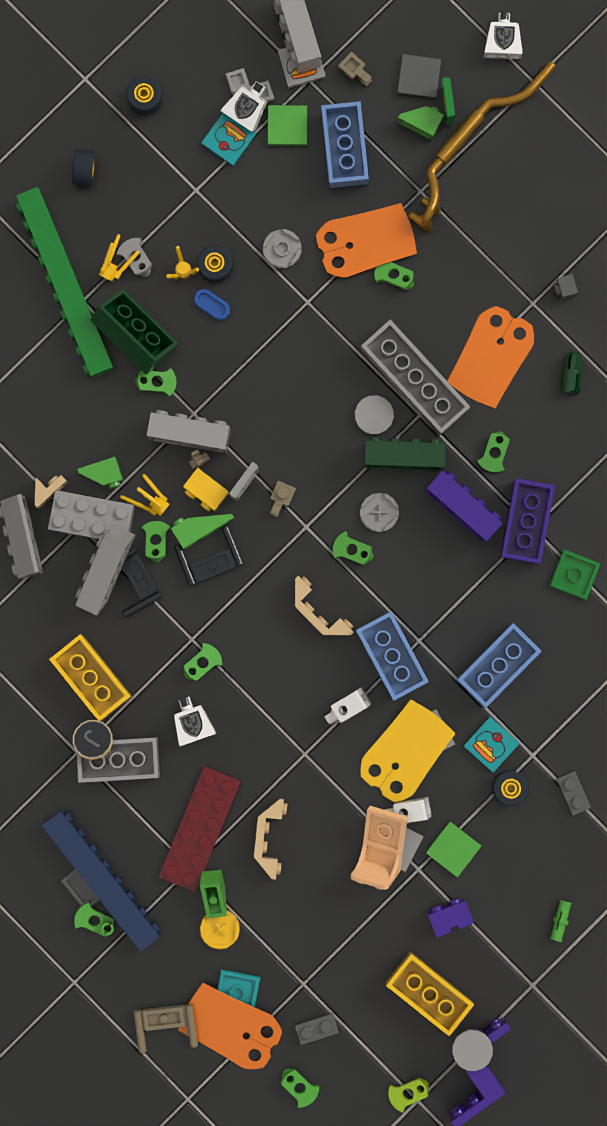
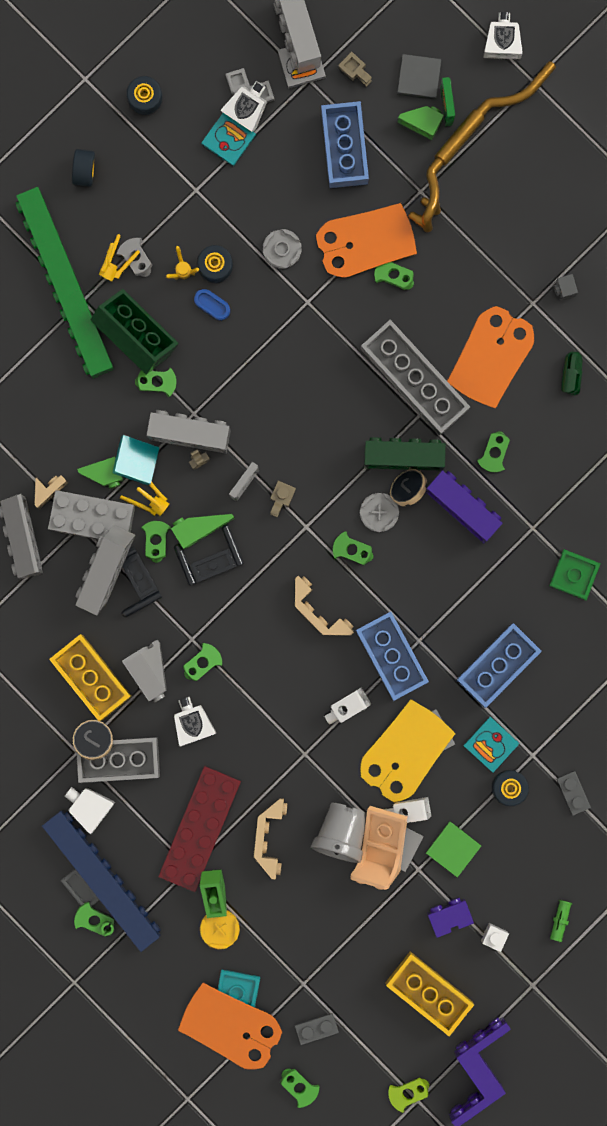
dark tan plate [133,1004,198,1054] -> none
yellow brick [183,468,229,512] -> none
bright green tile [268,105,307,146] -> none
light grey tile [355,395,394,435] -> none
light grey tile [452,1029,493,1071] -> none
dark purple brick [500,478,555,565] -> none
none -> white torso [65,787,115,834]
none -> tile [112,435,159,485]
none -> light grey slope [122,640,167,702]
none -> light grey piece [311,803,367,863]
none -> black tile [390,469,427,506]
none -> white brick [481,923,509,952]

